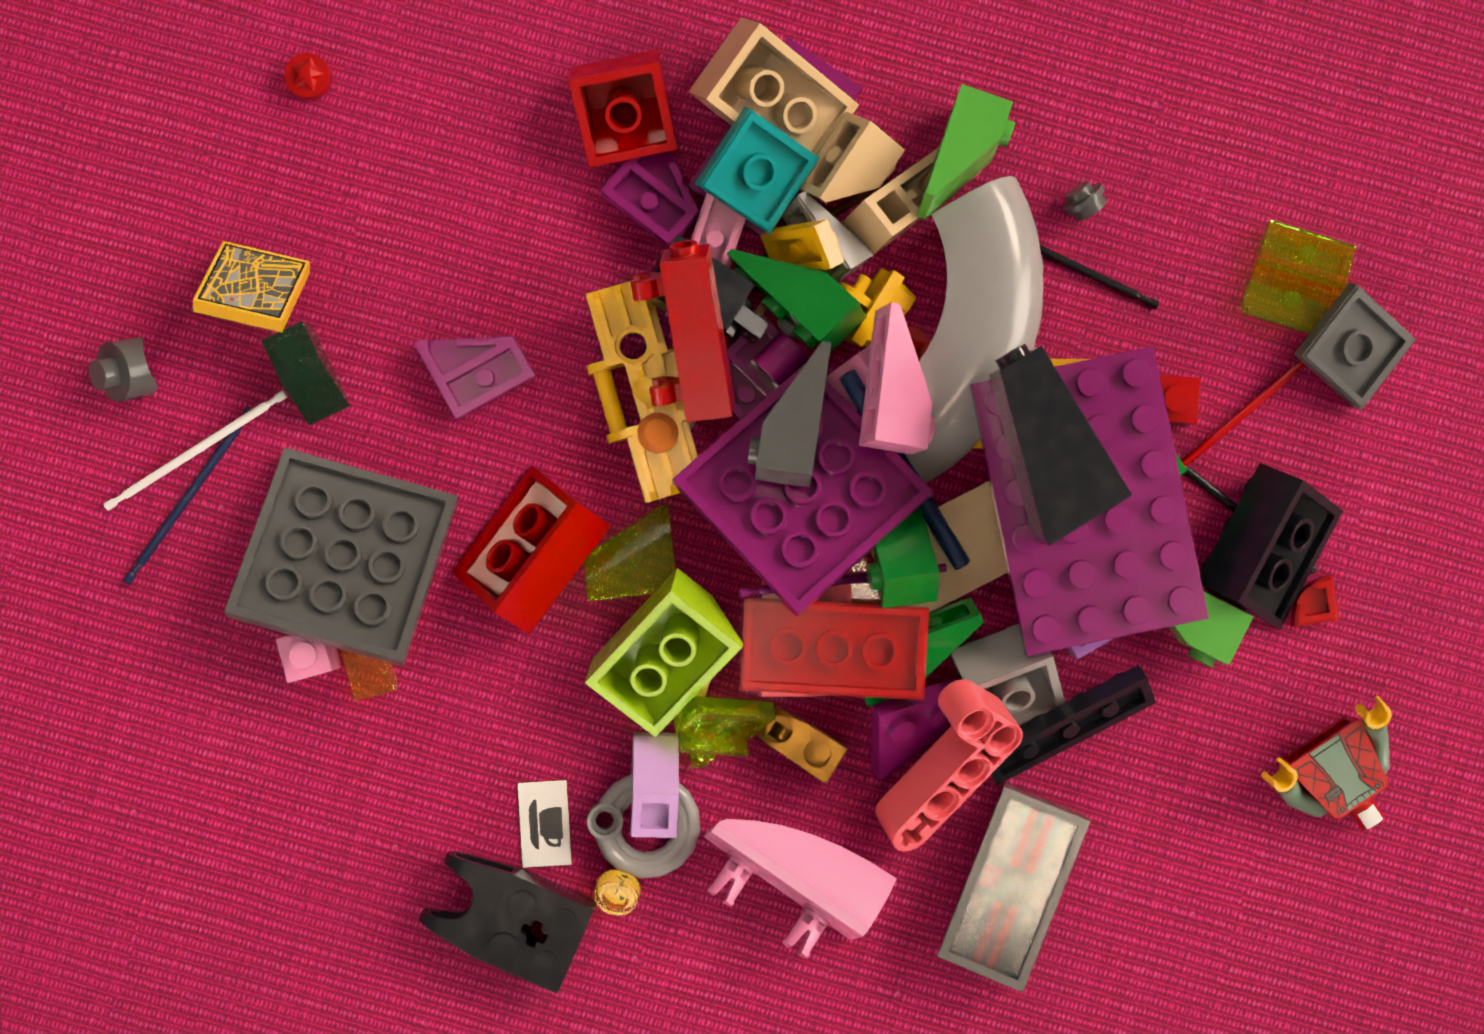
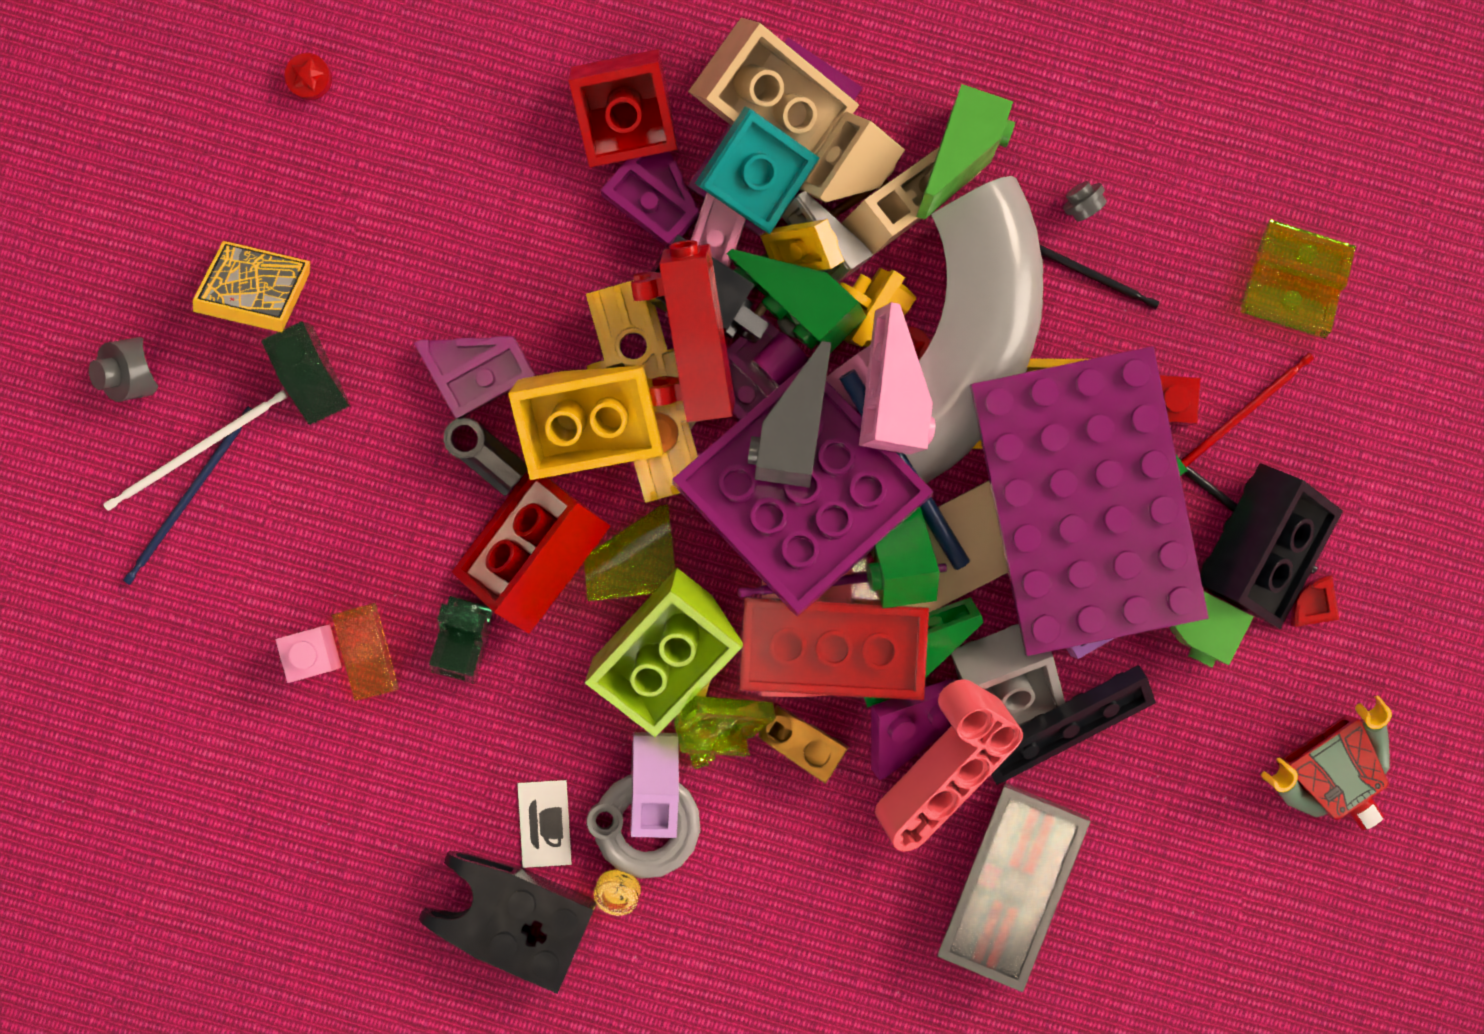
dark grey plate [224,448,458,667] -> none
bright pink piece [704,819,897,959] -> none
black slope [989,344,1132,546] -> none
dark grey tile [1294,283,1416,410] -> none
none -> clear green brick [429,596,493,684]
none -> black piece [444,418,527,496]
none -> yellow slope [508,366,664,480]

